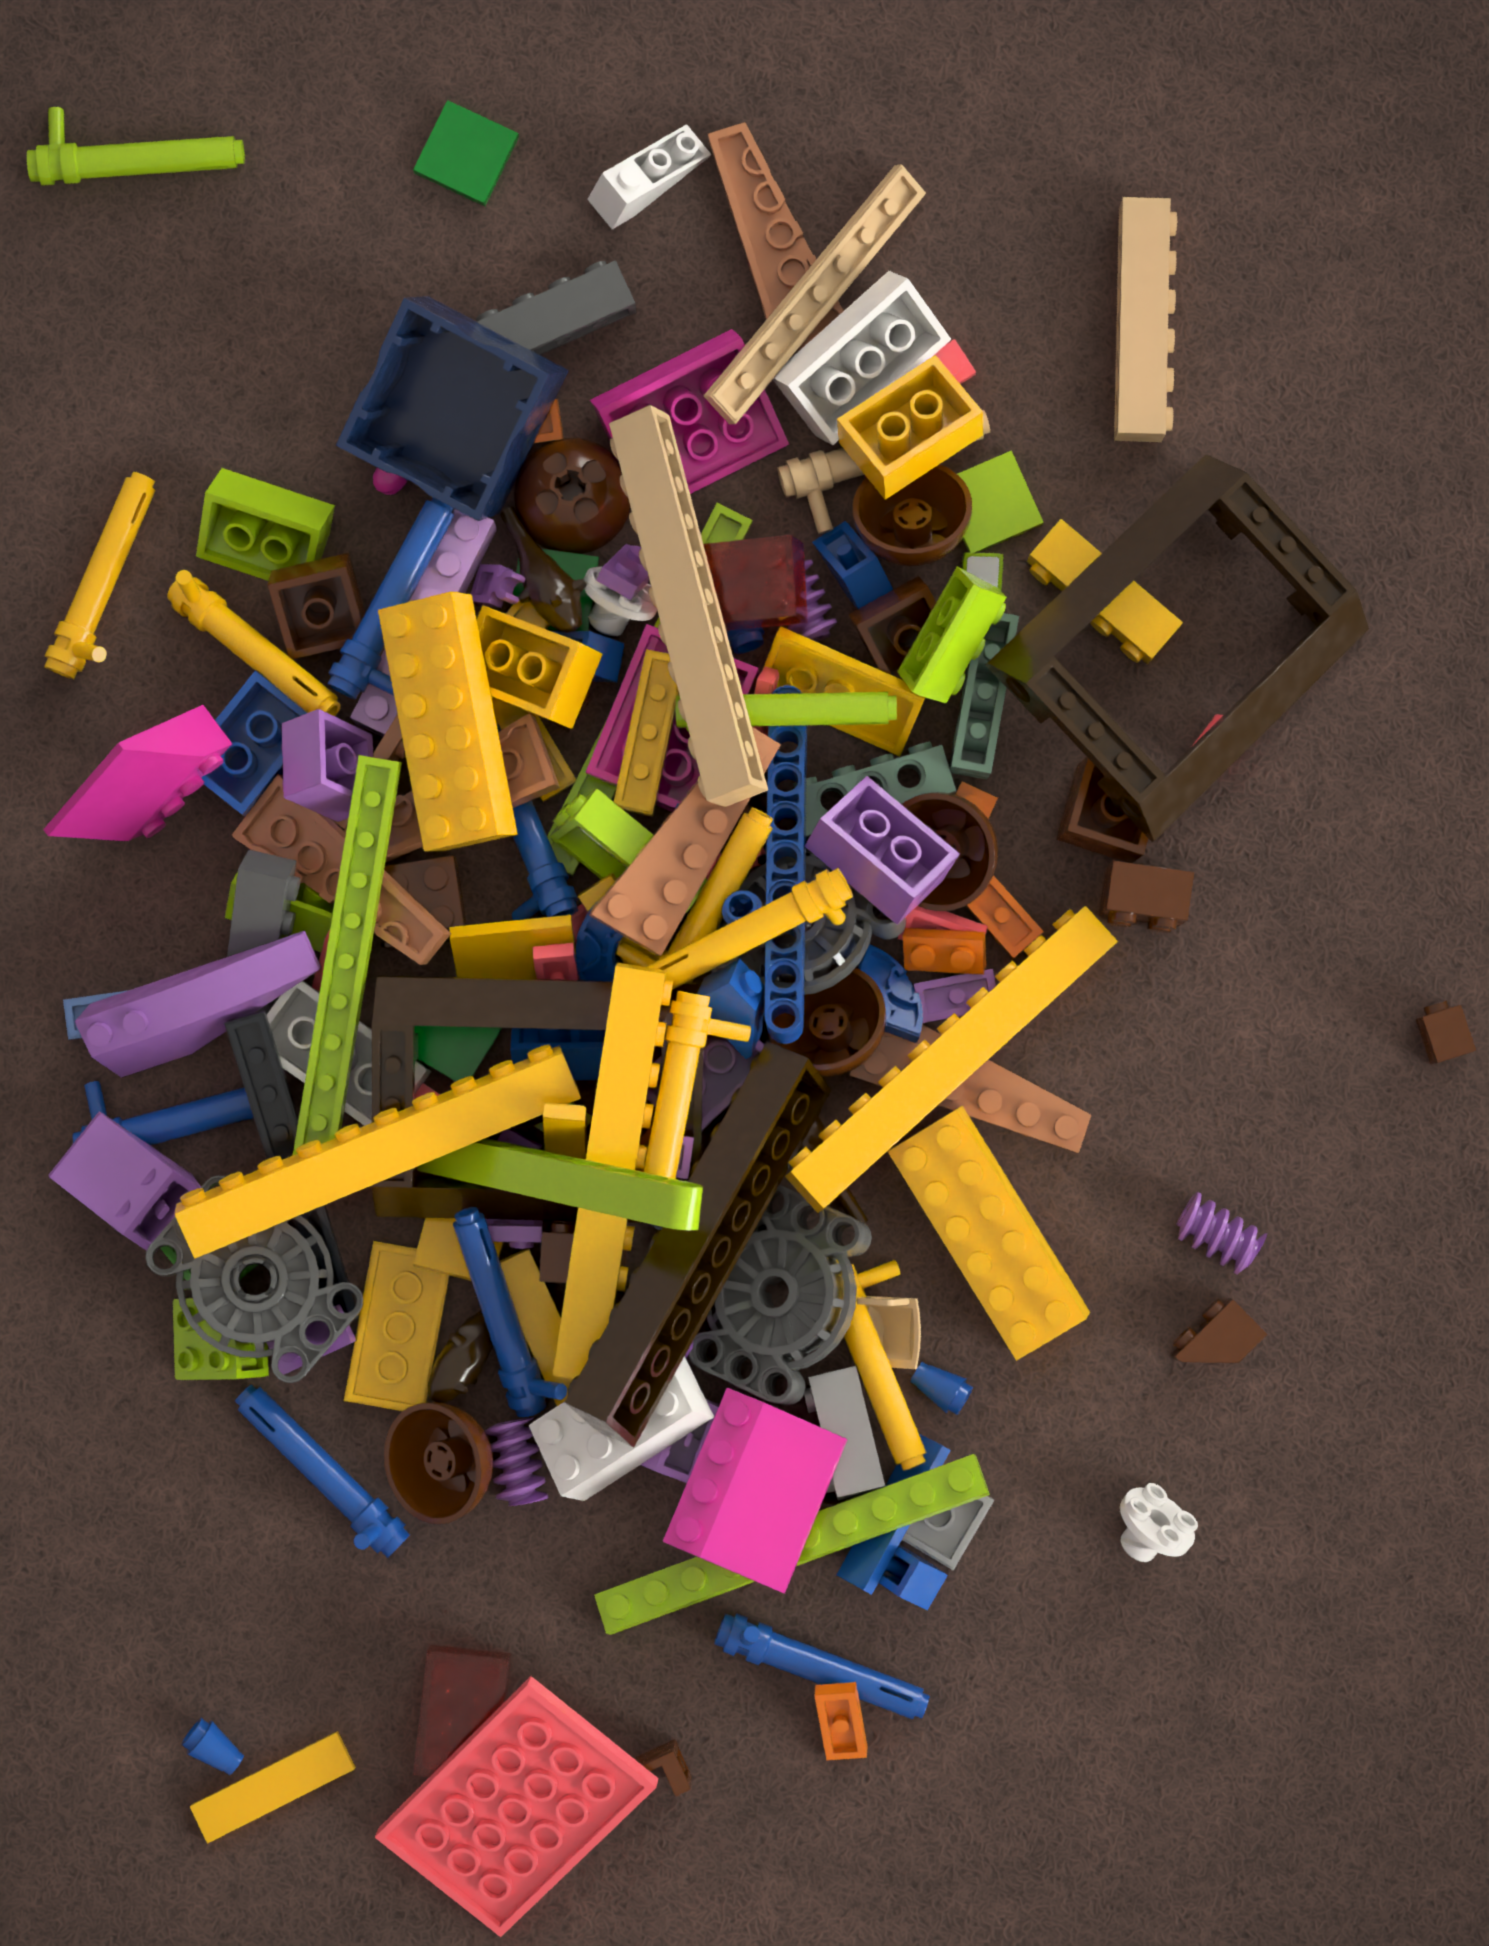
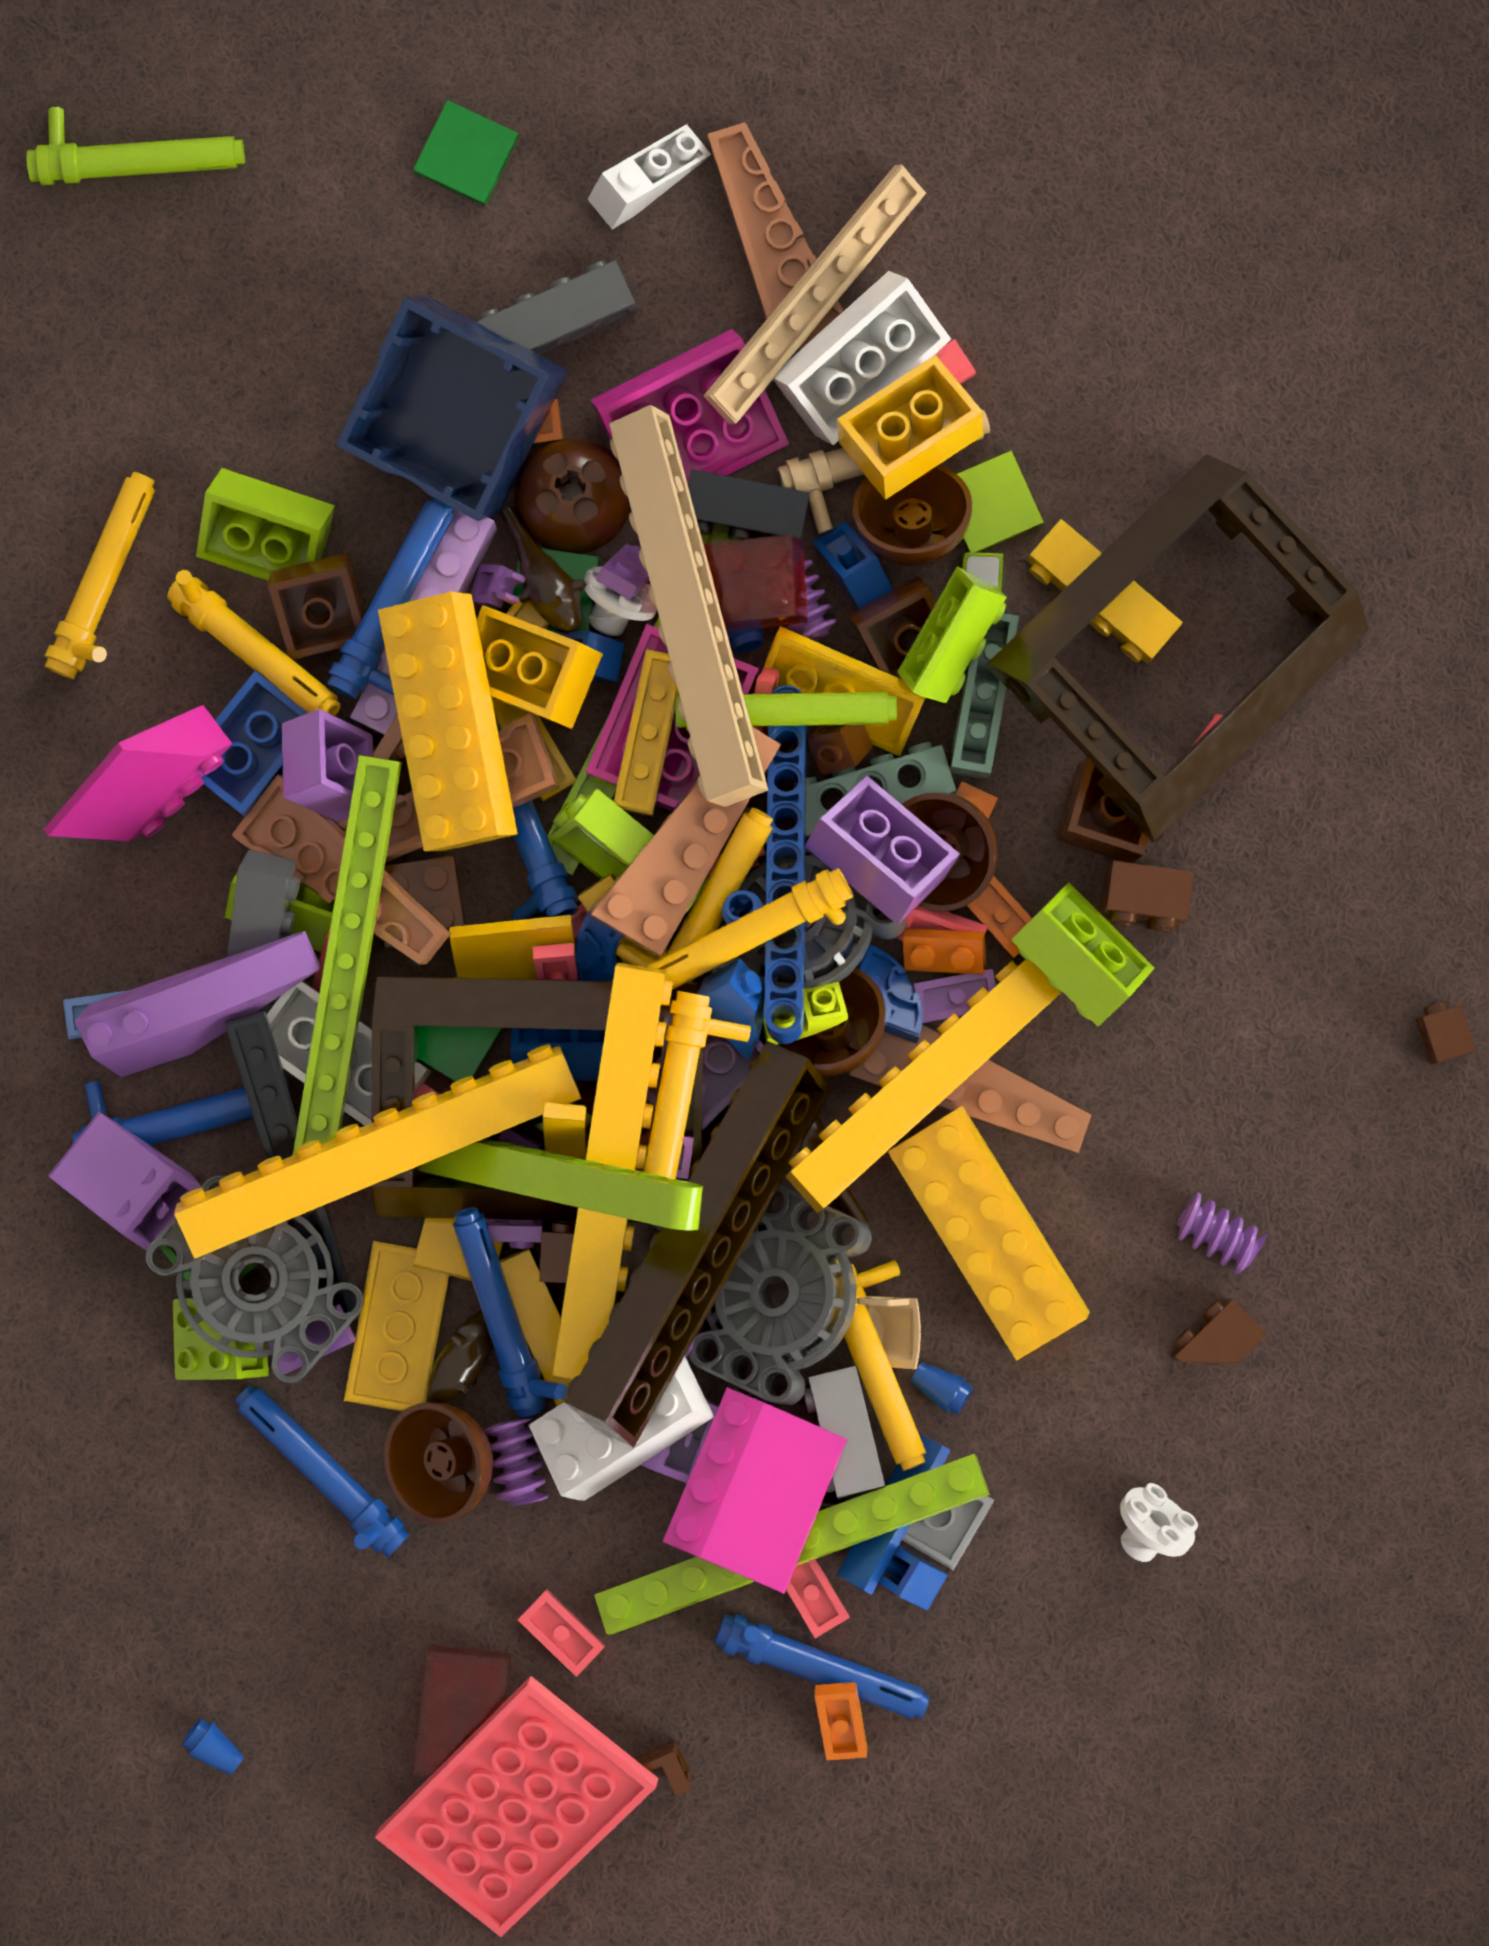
yellow tile [190,1731,356,1844] -> none
dark pink hinge [373,468,408,495] -> none
tan brick [1114,197,1177,442] -> none
none -> coral plate [518,1589,605,1677]
none -> black brick [688,469,810,551]
none -> neon yellow slope [762,982,848,1045]
none -> coral plate [786,1559,850,1638]
none -> reddish brown brick [806,724,874,775]
none -> lime slope [1011,882,1155,1027]

